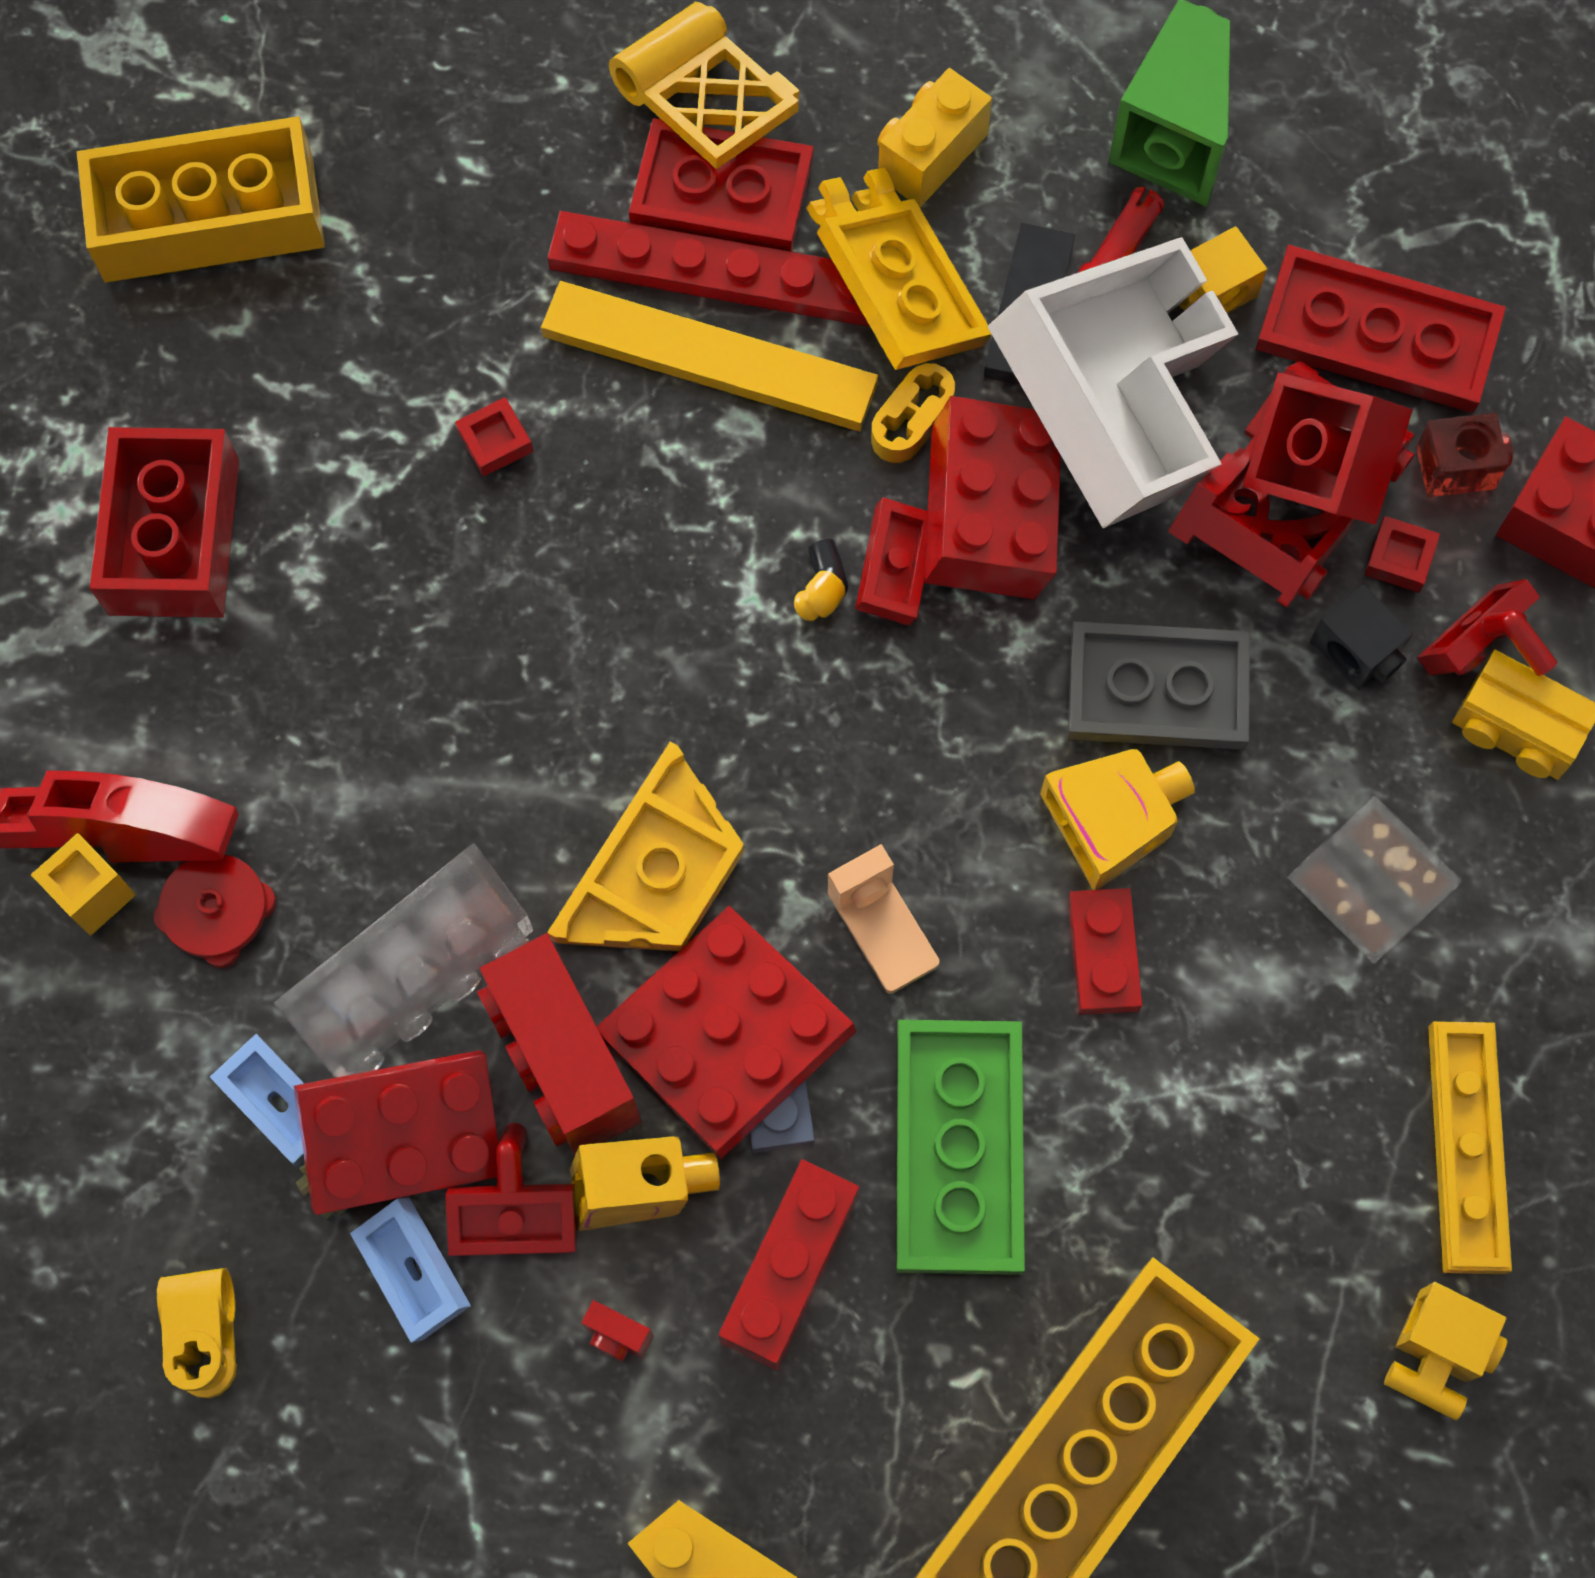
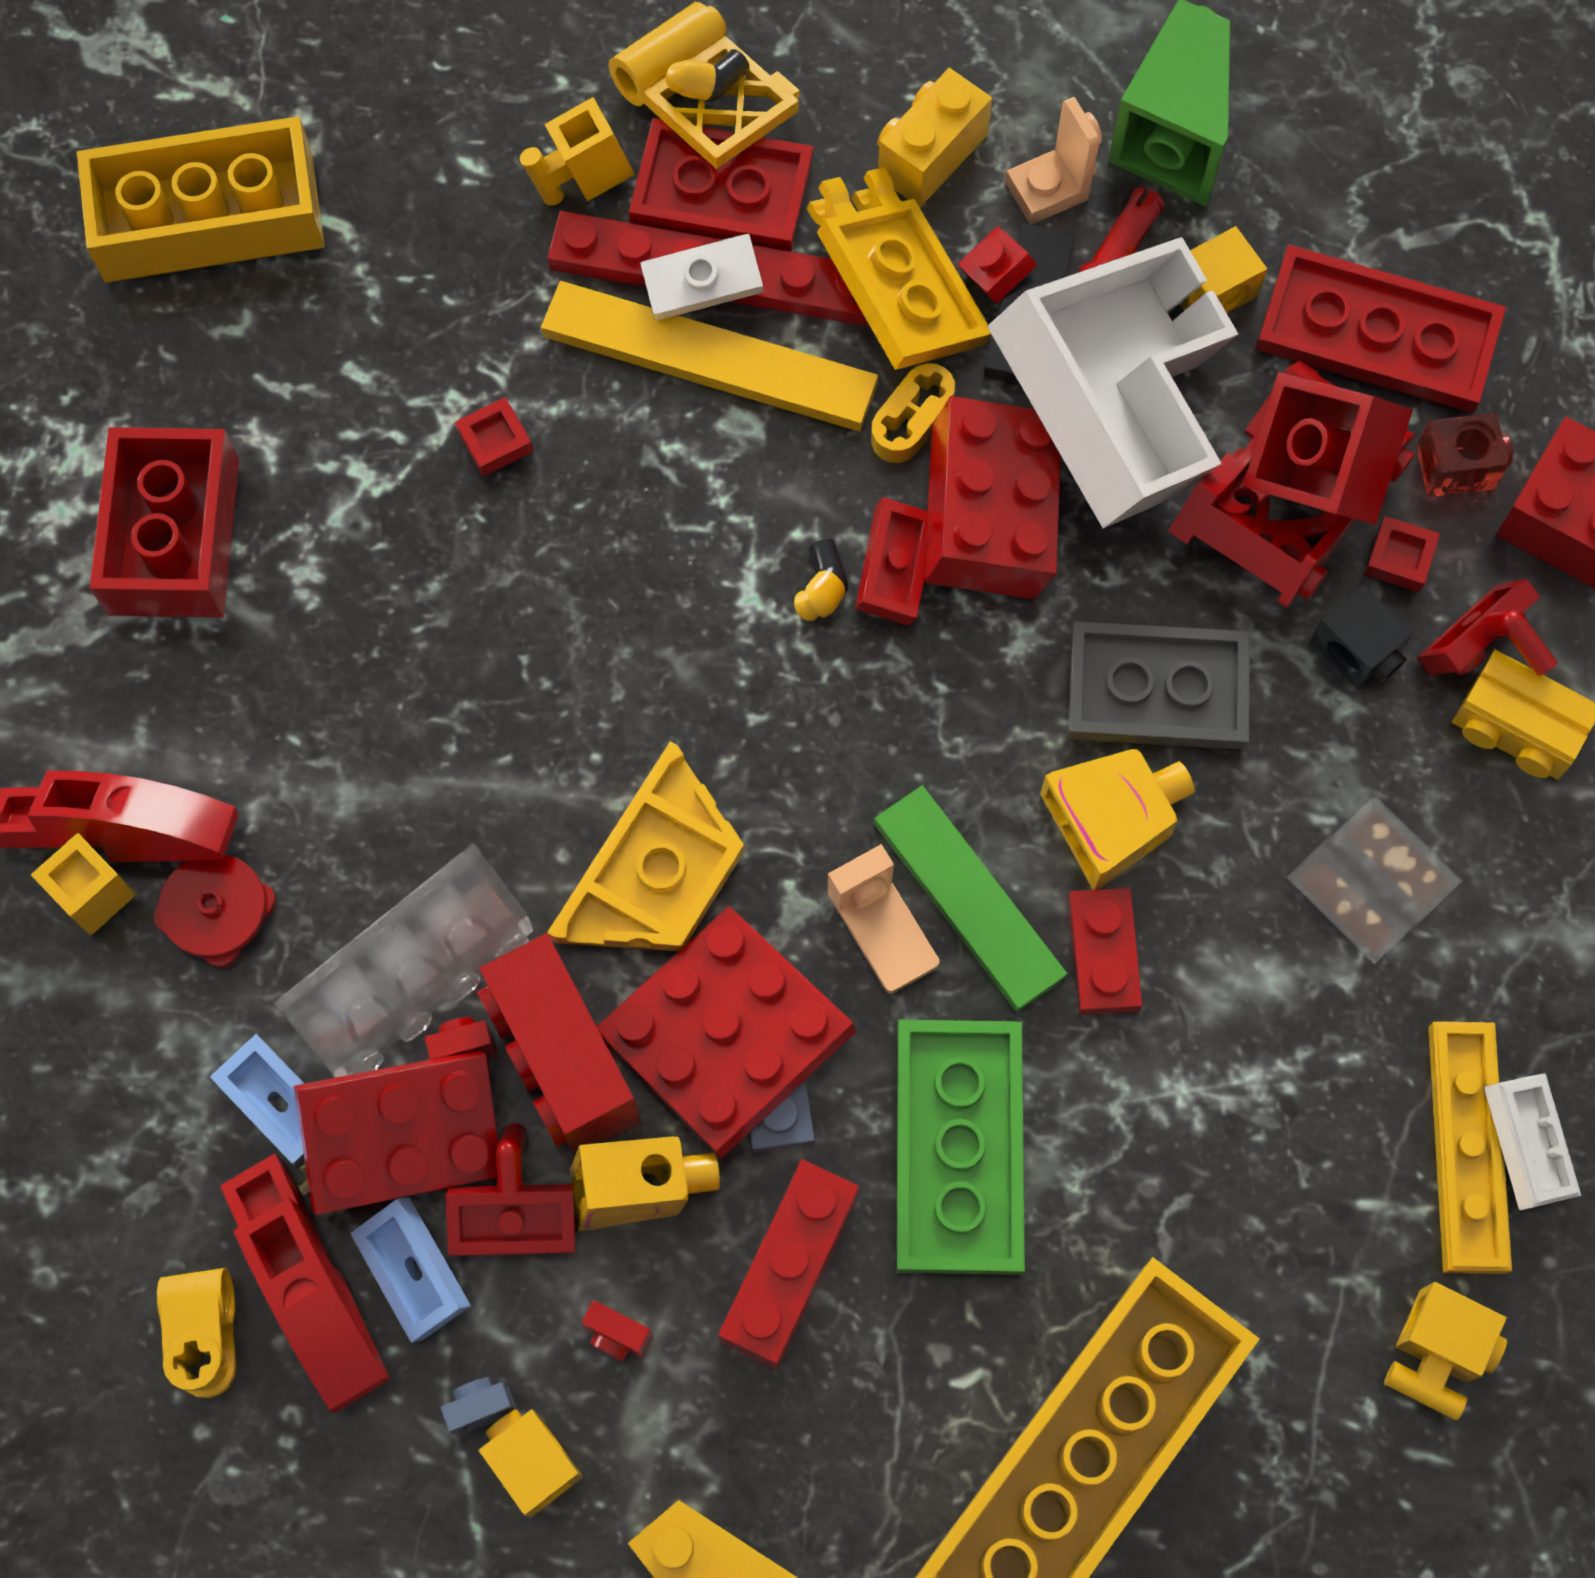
none -> red slope [220,1153,391,1413]
none -> red plate [425,1017,498,1060]
none -> sand blue plate [440,1377,517,1436]
none -> yellow brick [478,1409,583,1518]
none -> yellow brick [520,97,635,206]
none -> white plate [640,233,764,321]
none -> arm [666,49,750,101]
none -> bright green tile [874,785,1068,1013]
none -> red plate [957,226,1037,304]
none -> light nougat bracket [1005,97,1102,225]
none -> white plate [1484,1073,1581,1210]

